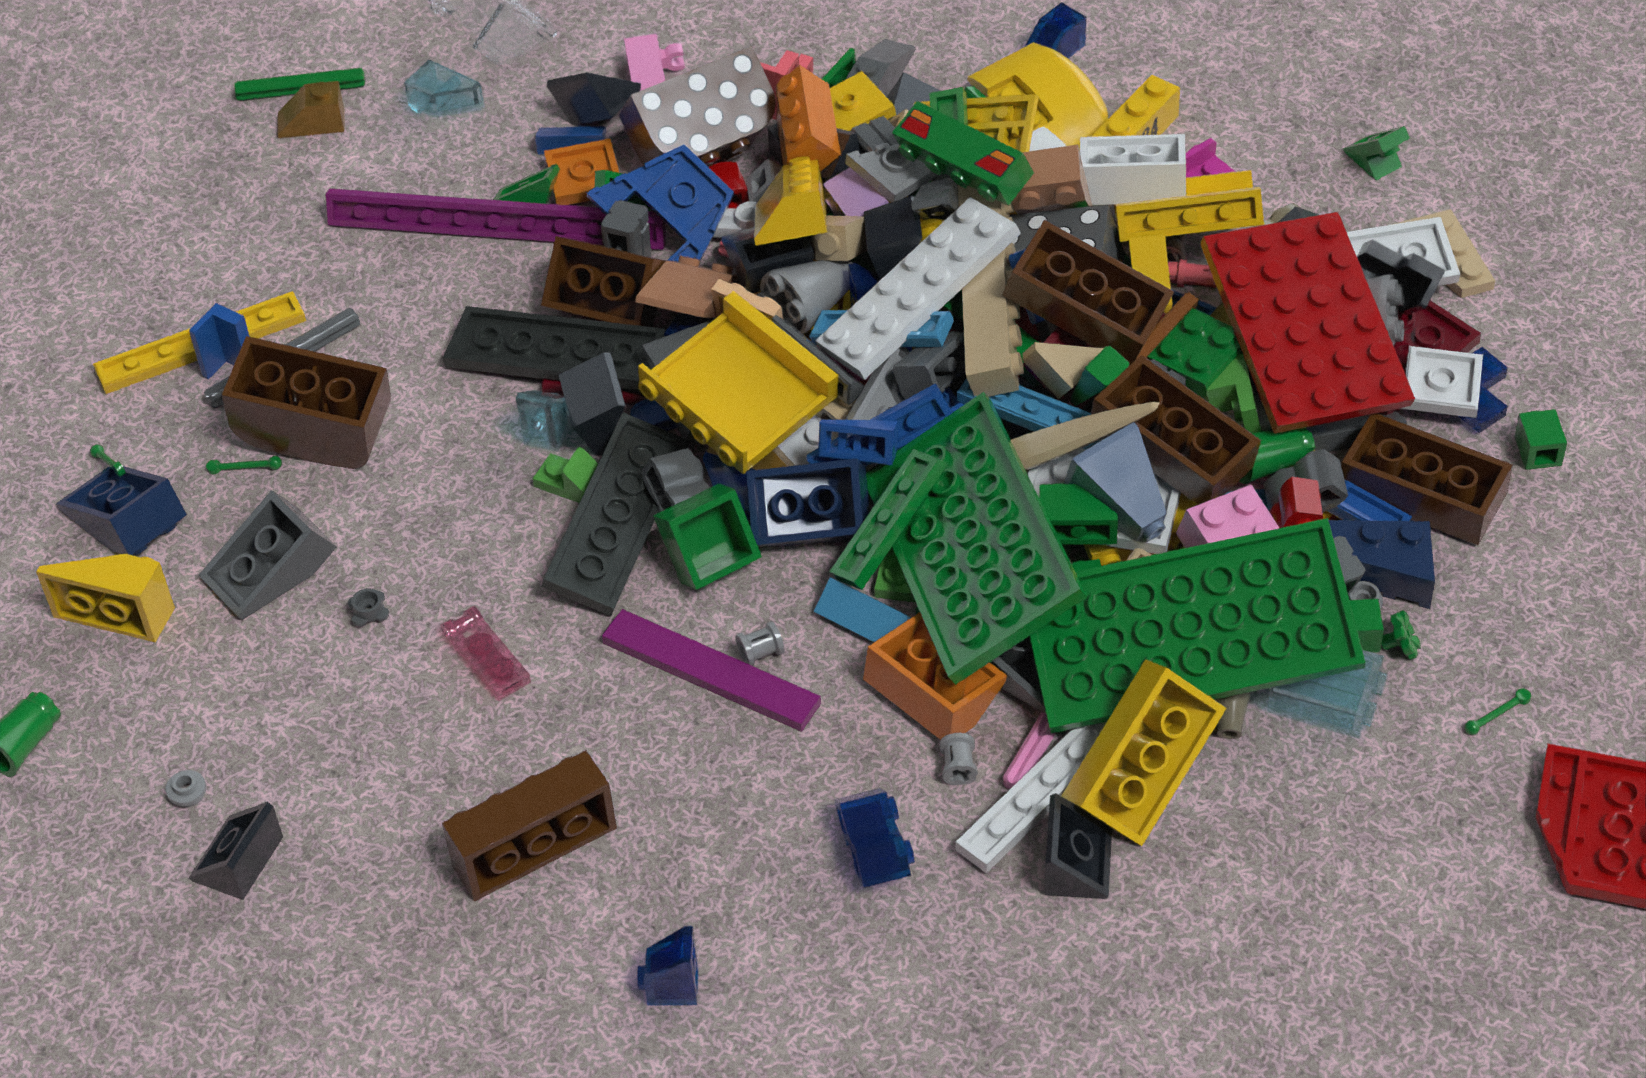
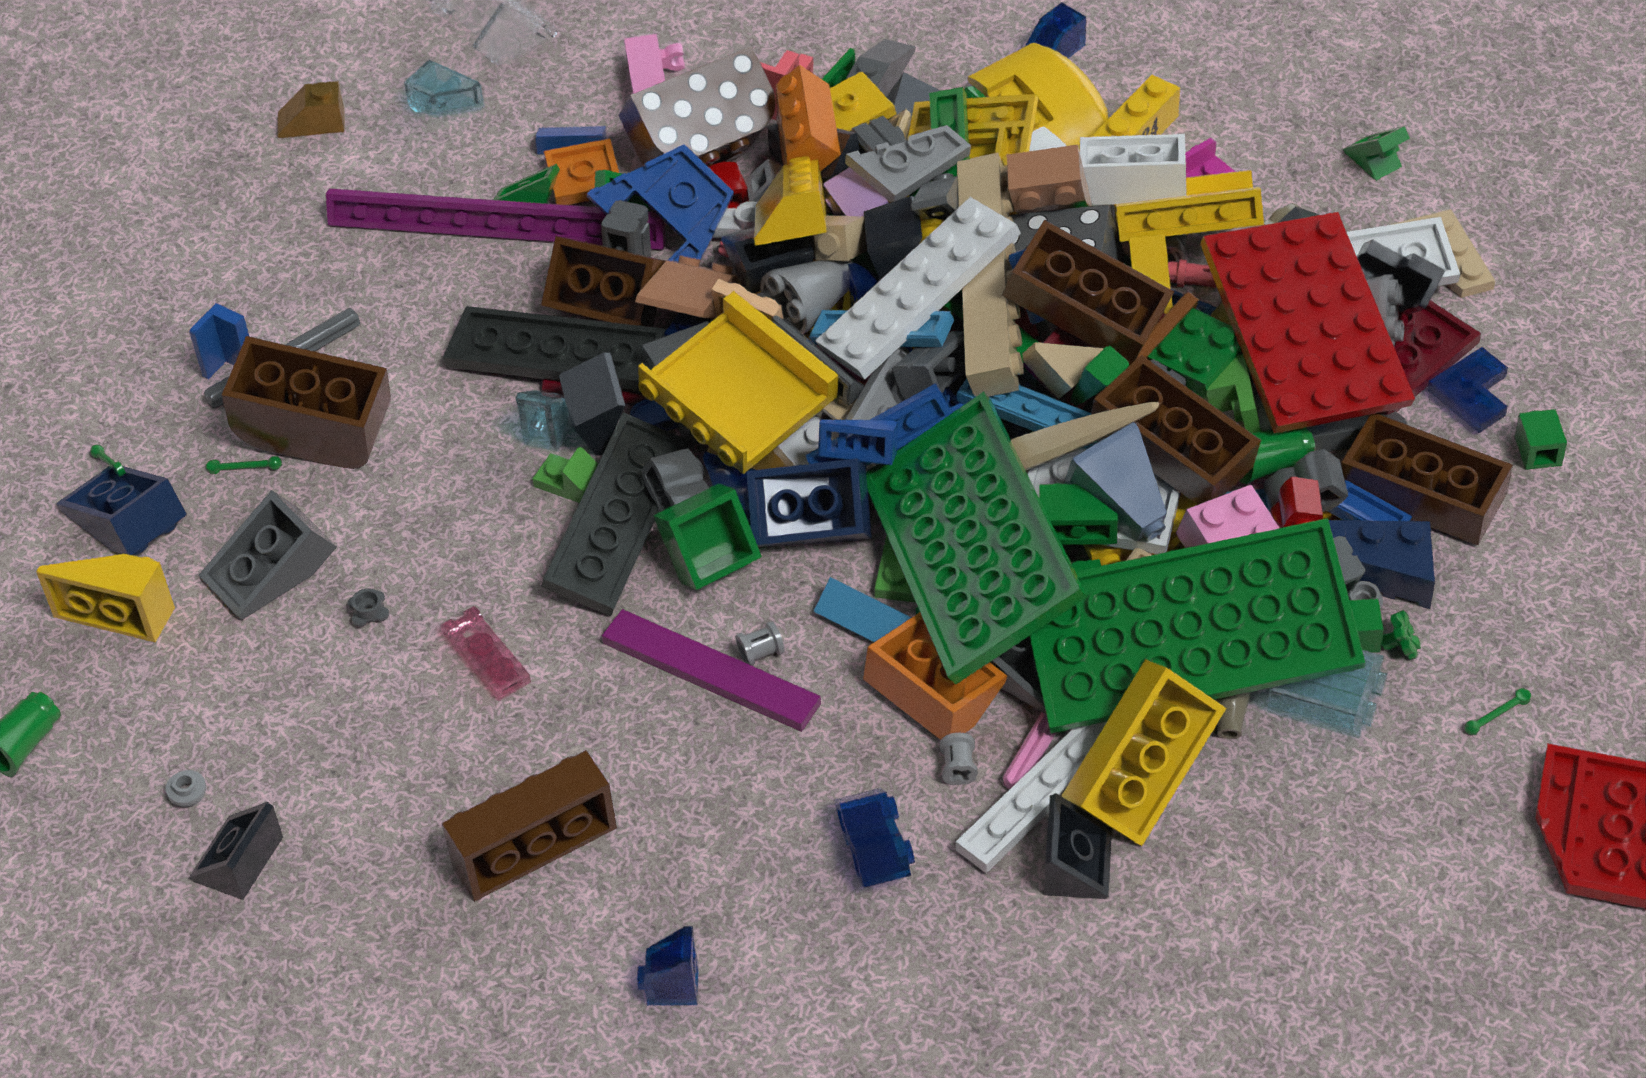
yellow tile [93,291,306,394] -> none
green axle [234,67,365,101] -> none
black slope [547,72,641,125] -> none
green plate [829,449,946,590] -> none
green brick [892,101,1034,206] -> none
white tile [1402,346,1483,418] -> none

